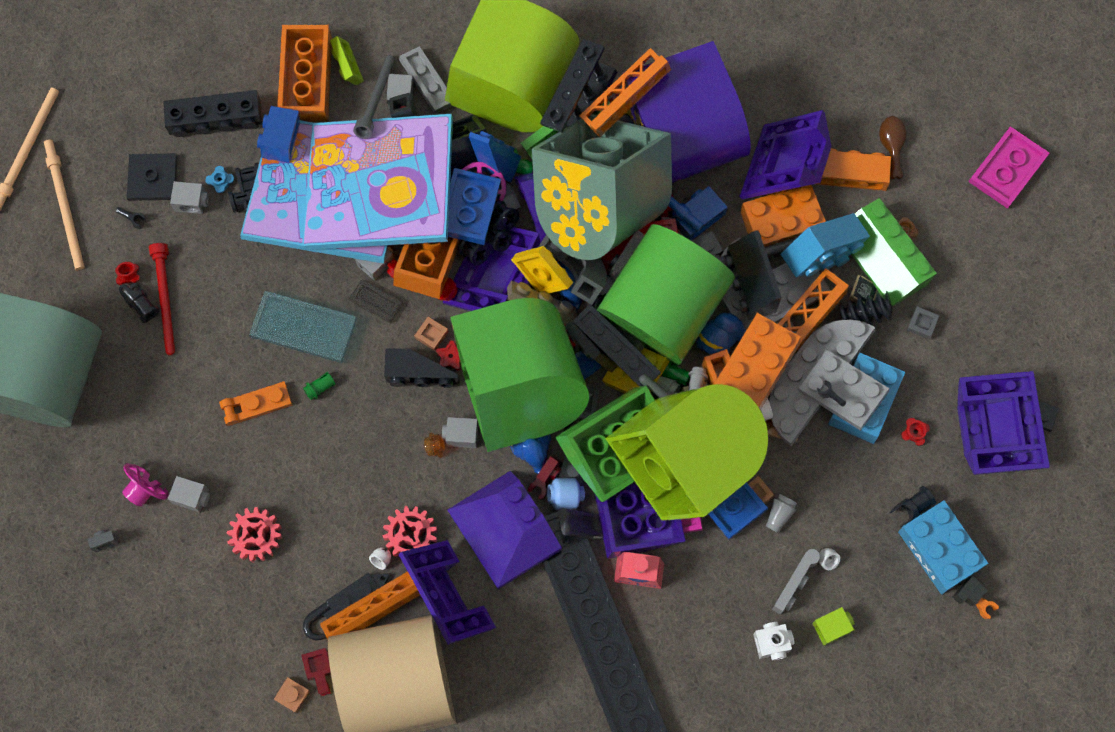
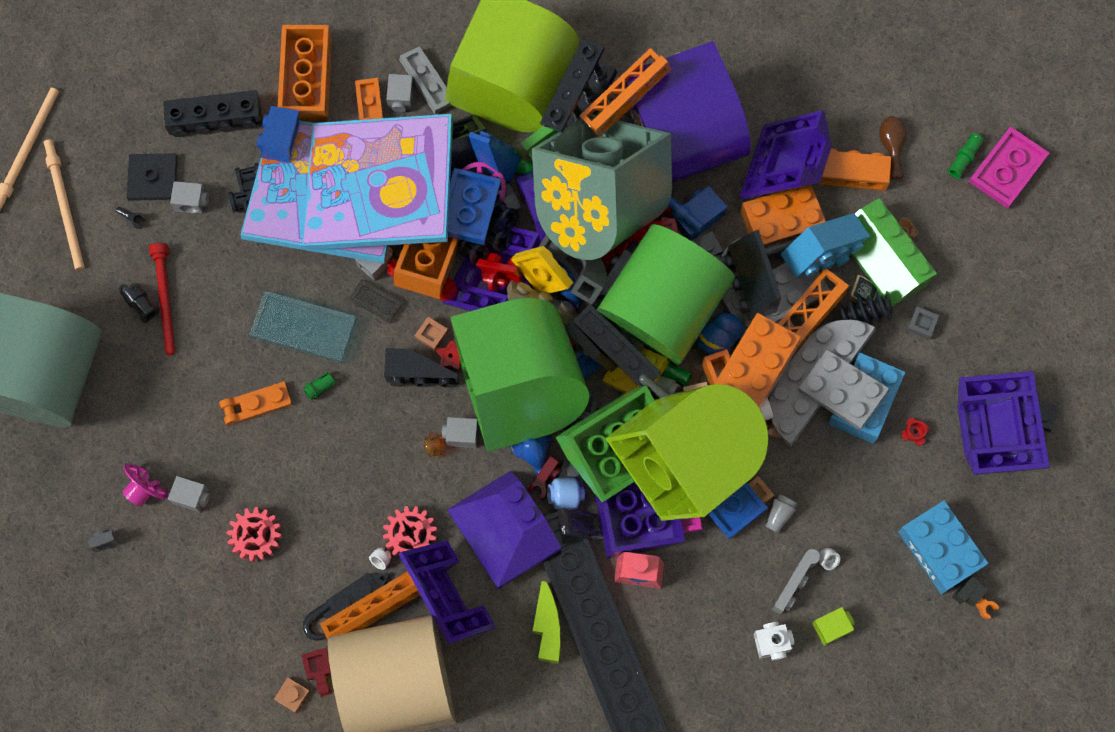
red plate [115,262,140,285] -> none
dark azure plate [205,166,234,193] -> none
lime plate [330,36,364,85] -> none
dark grey piece [353,55,395,139] -> none
pearl dark grey piece [390,93,416,118] -> none
clear smoke tile [608,231,644,280] -> none
light grey pin [688,367,708,390] -> none
black hand [817,380,846,407] -> none
black piece [890,486,936,527] -> none
none -> orange plate [355,78,383,120]
none -> red hips [476,253,523,292]
none -> lime slope [533,581,561,664]
none -> green pin [947,133,984,179]

